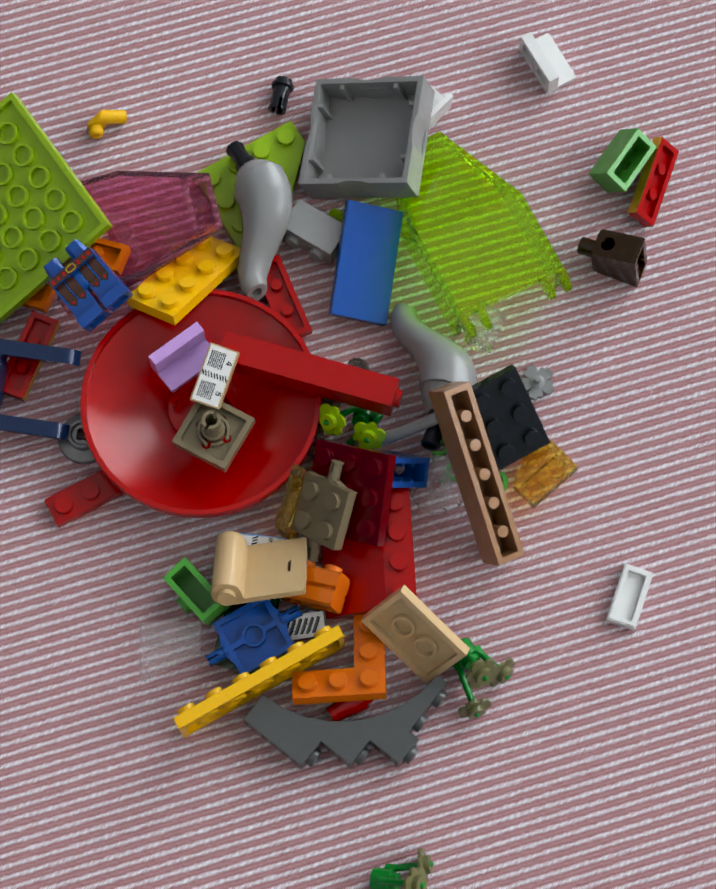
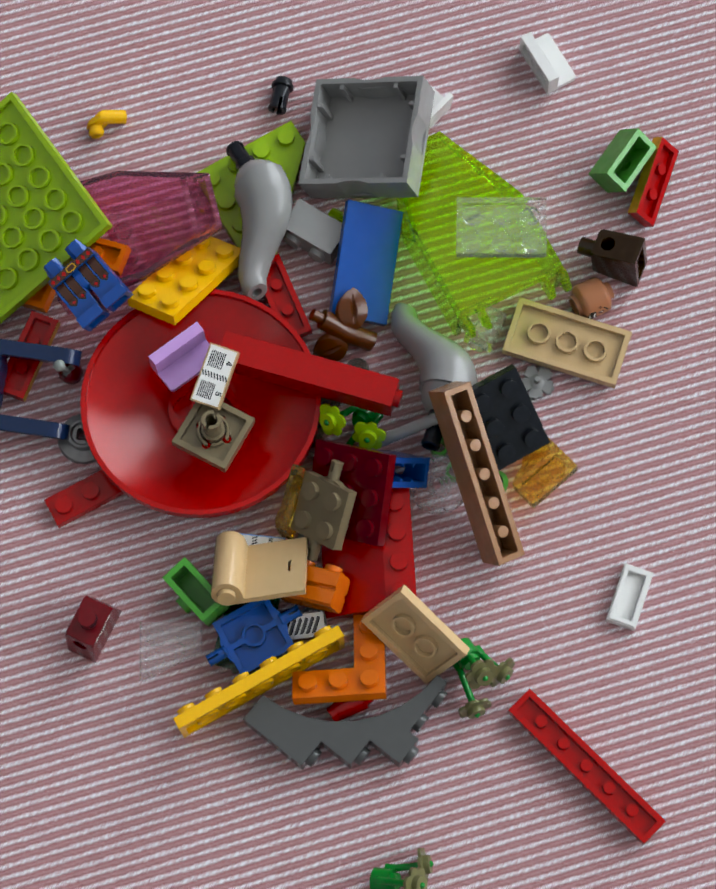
none -> dark red hinge [53,360,83,384]
none -> dark red torso [65,596,122,663]
none -> reddish brown plant [309,288,378,361]
none -> clear plate [456,197,547,258]
none -> tan plate [501,297,632,388]
none -> red plate [508,689,666,845]
none -> nougat head [568,277,614,319]

